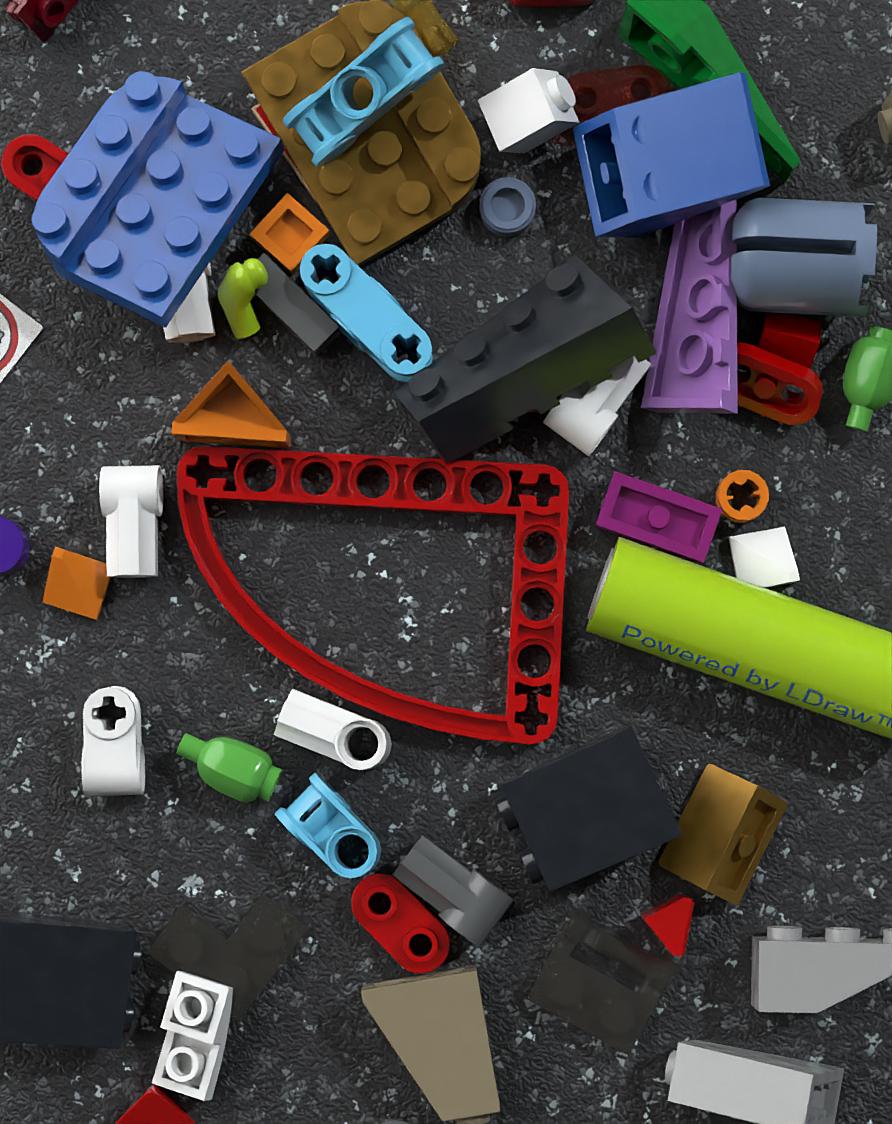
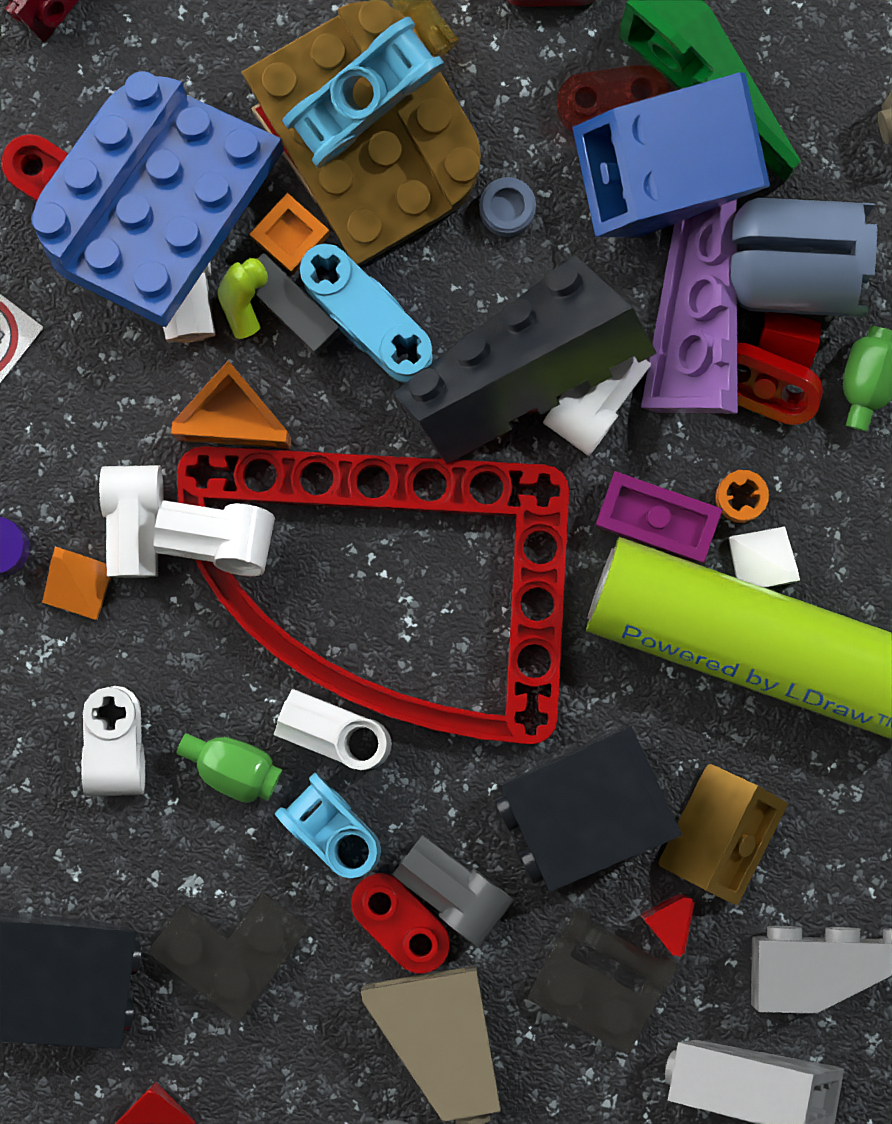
white slope [152,971,233,1101] -> none
white brick [478,68,580,153] -> none
none -> white piece [153,500,275,576]

